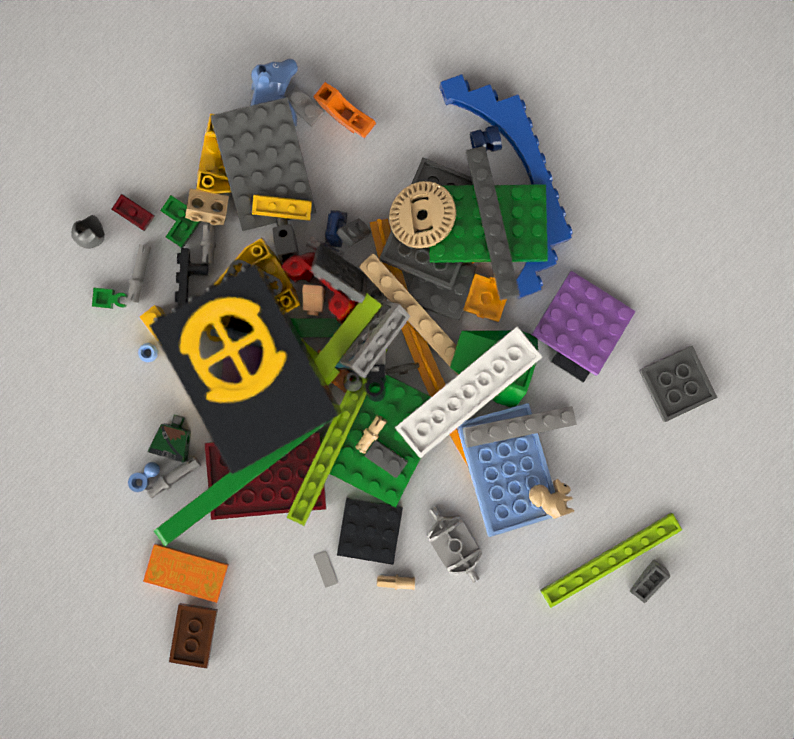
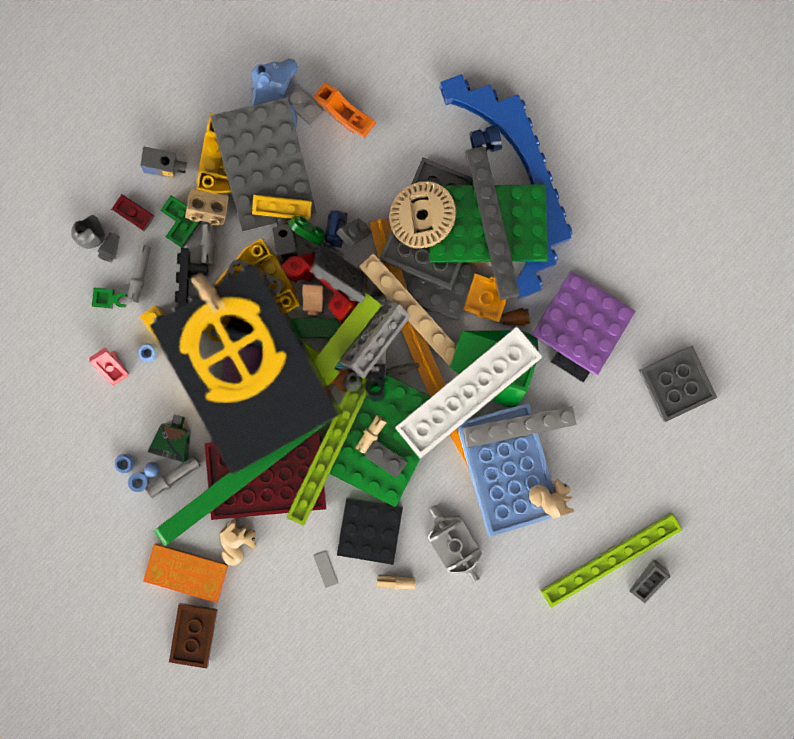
none -> coral slope [89,348,129,385]
none -> dark grey cone [97,232,120,262]
none -> medium blue plate [115,454,135,473]
none -> dark grey torso [140,146,187,178]
none -> tan pin [192,274,224,312]
none -> tan animal [219,518,256,566]
none -> green plate [289,215,325,245]
none -> reddish brown cone [502,307,530,326]

